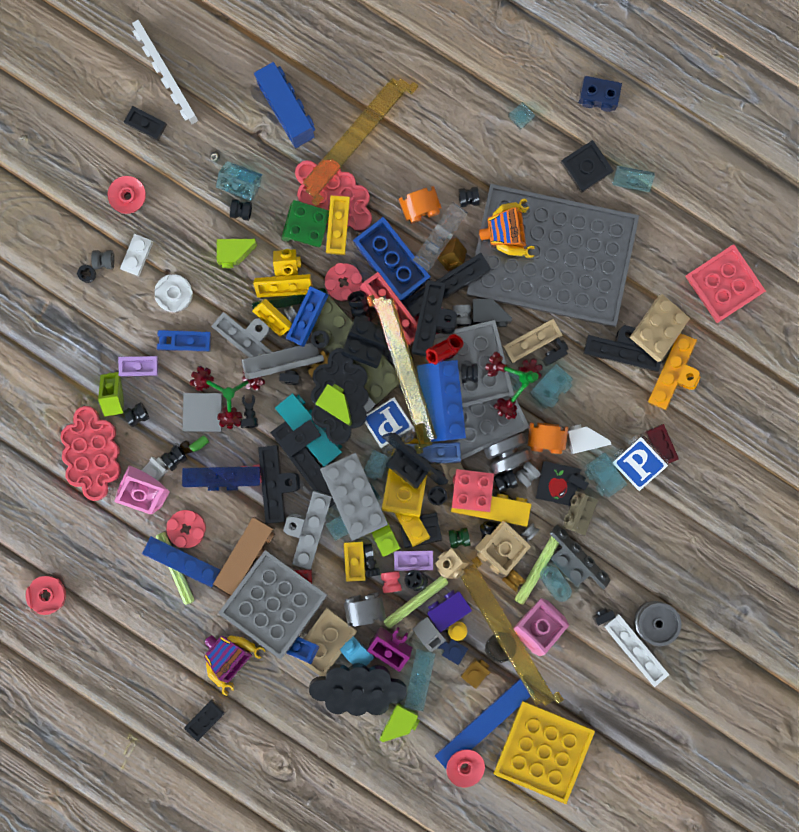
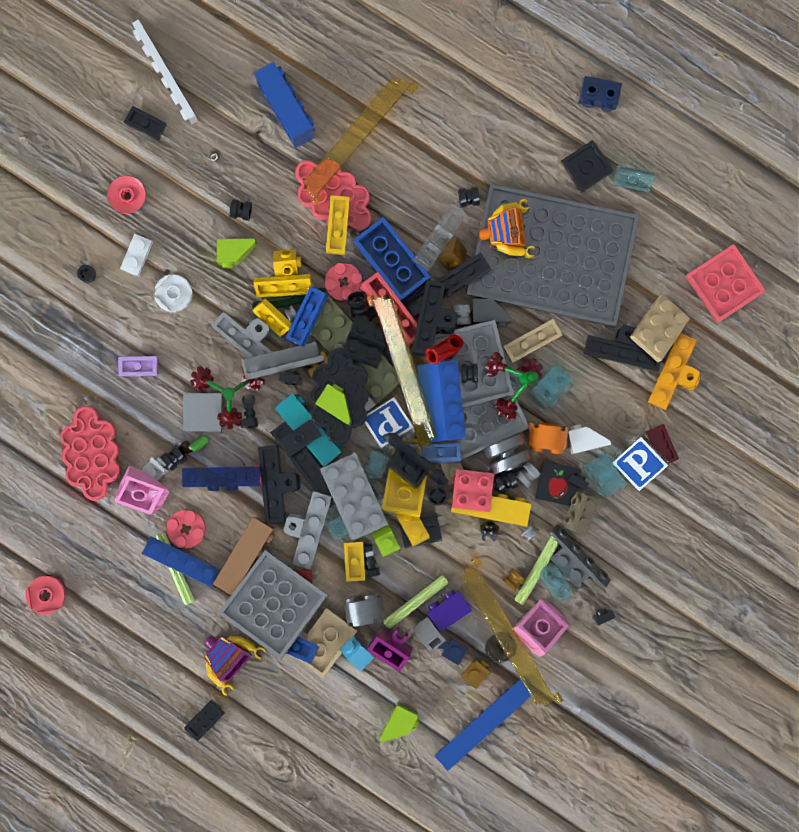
dark grey wheel [91,250,115,269] -> none
lime slope [98,372,124,416] -> none
black wheel [123,402,150,427] -> none
blue plate [157,330,211,352] -> none
clear light blue brick [216,161,262,201] -> none
green bracket [281,200,329,248] -> none
black plate [309,663,407,716] -> none
black bush [311,330,330,348] -> none
coral wheel [381,571,402,593] -> none
lavender plate [394,550,433,571] -> none
orange brick [398,186,442,224] -> none
black wheel [404,570,428,592] -> none
clear light blue plate [404,649,435,711] -> none
tan brick [435,548,470,579] -> none
coral dish [446,749,485,788] -> none
dark green wheel [448,527,470,548] -> none
yellow plate [448,621,467,641] -> none
tan plate [475,521,531,576] -> none
yellow plate [493,701,595,804] -> none
clear light blue plate [508,102,535,130] -> none
black bracket [542,337,568,366] -> none
white plate [604,614,669,687] -> none
flat silver wheel [634,601,682,646] -> none

